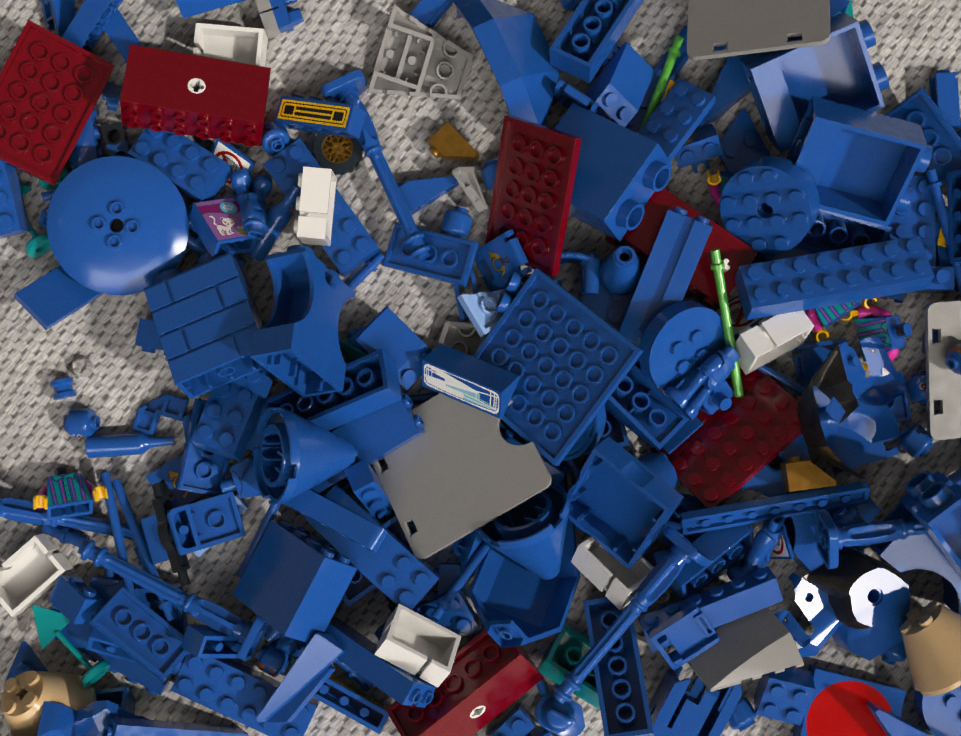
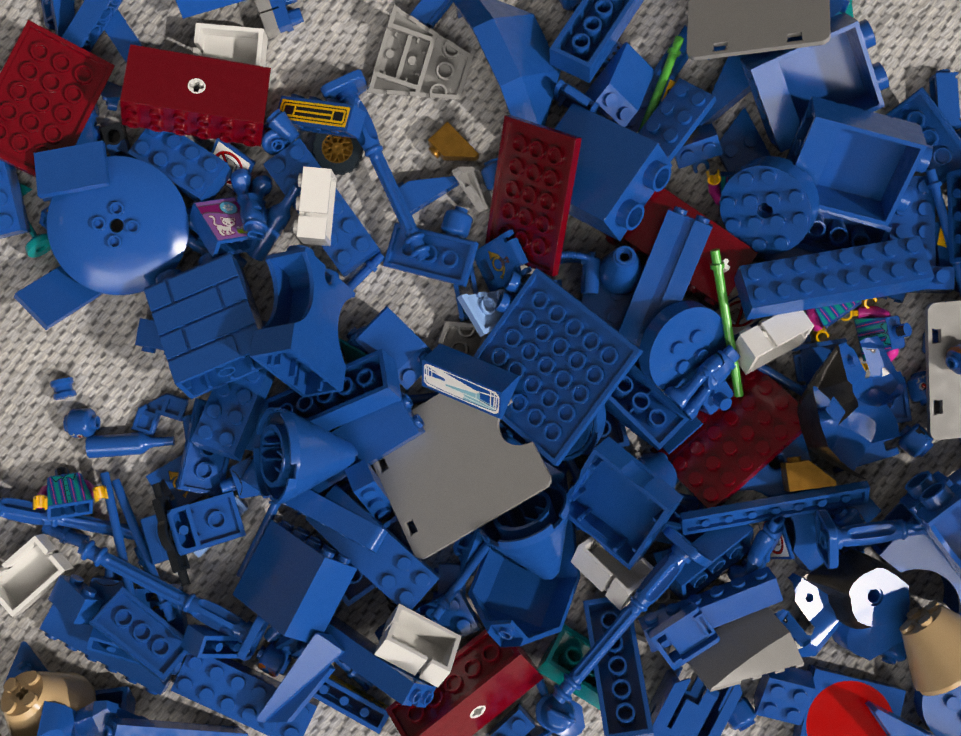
teal piece [32,605,111,688] -> none
light grey piece [71,356,93,378] -> none
none -> blue tile [34,140,110,199]
none -> blue cone [266,109,300,143]

